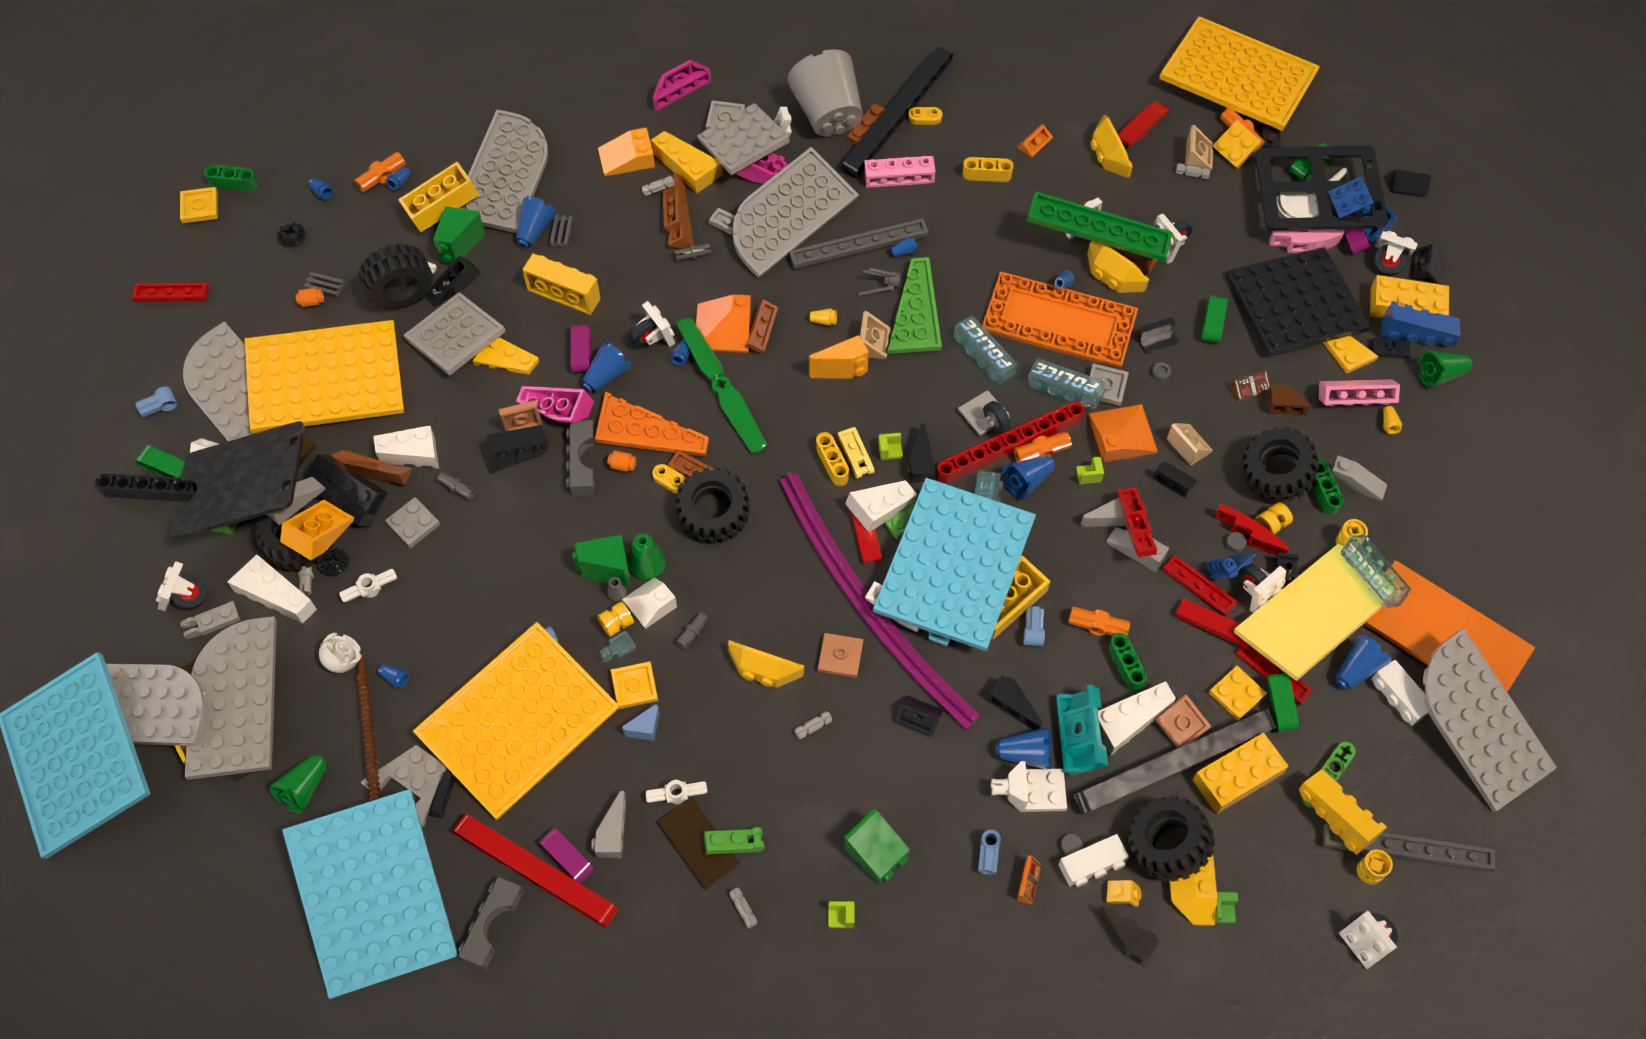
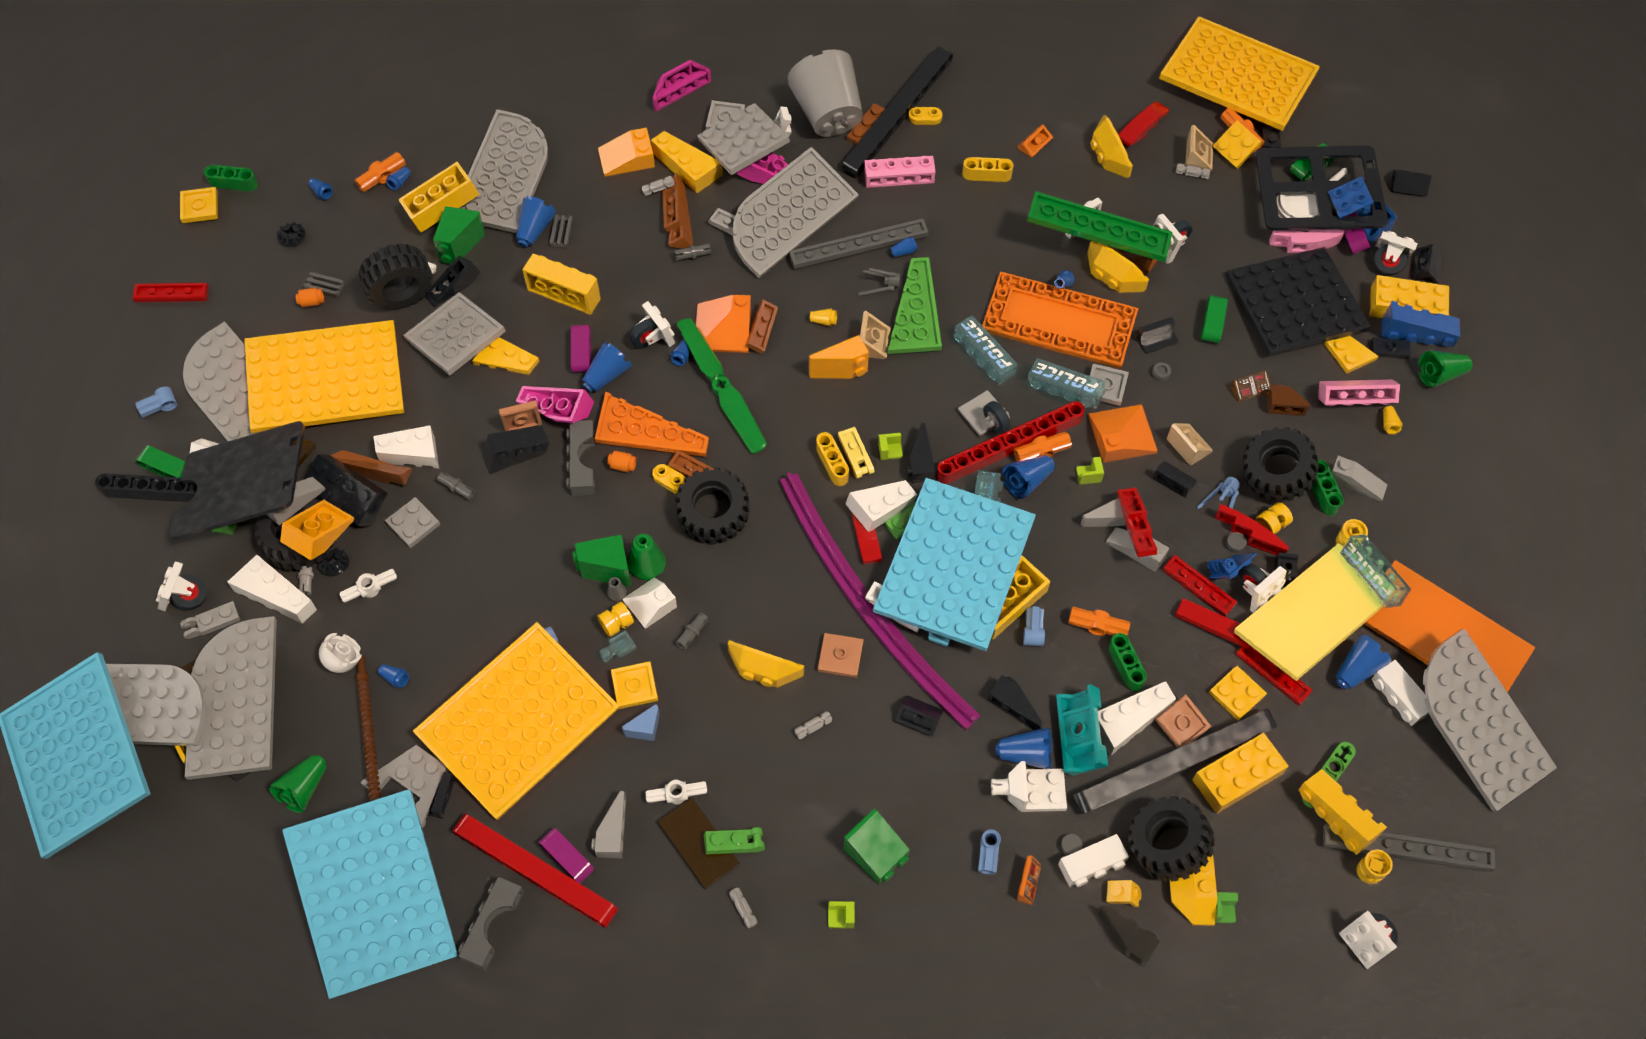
green beam [1267,673,1299,733] -> none
none -> medium blue plant [1197,477,1240,509]

